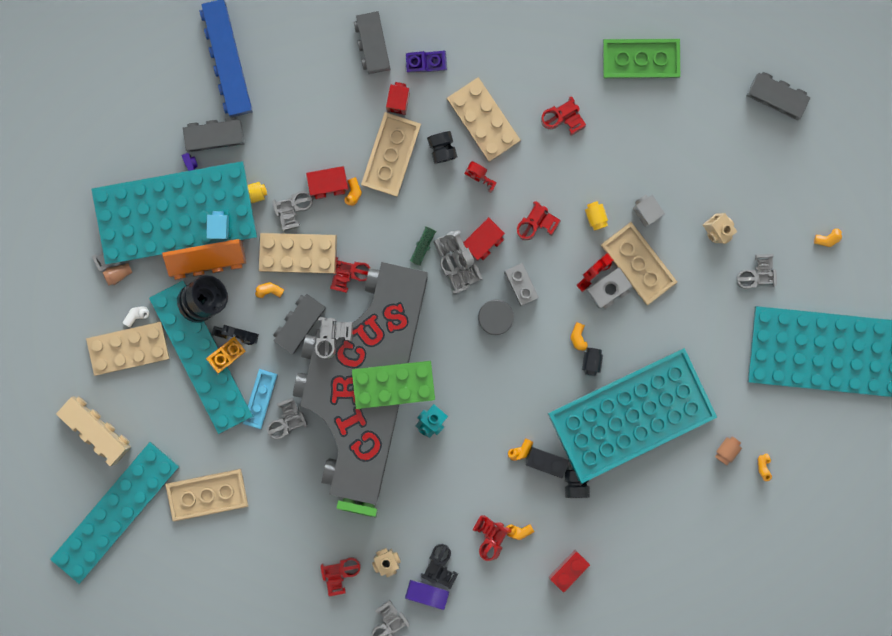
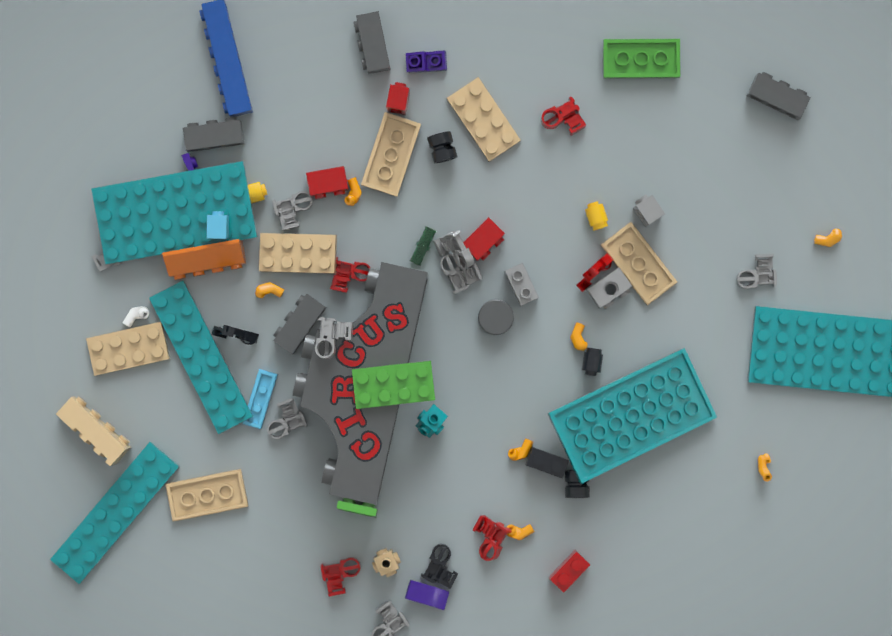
nougat cone [102,263,132,286] -> none
black wheel [177,275,228,323] -> none
light orange slope [206,336,246,374] -> none
red piece [464,161,497,193] -> none
red piece [517,201,561,241] -> none
tan brick [703,213,737,244] -> none
nougat brick [715,436,742,466] -> none

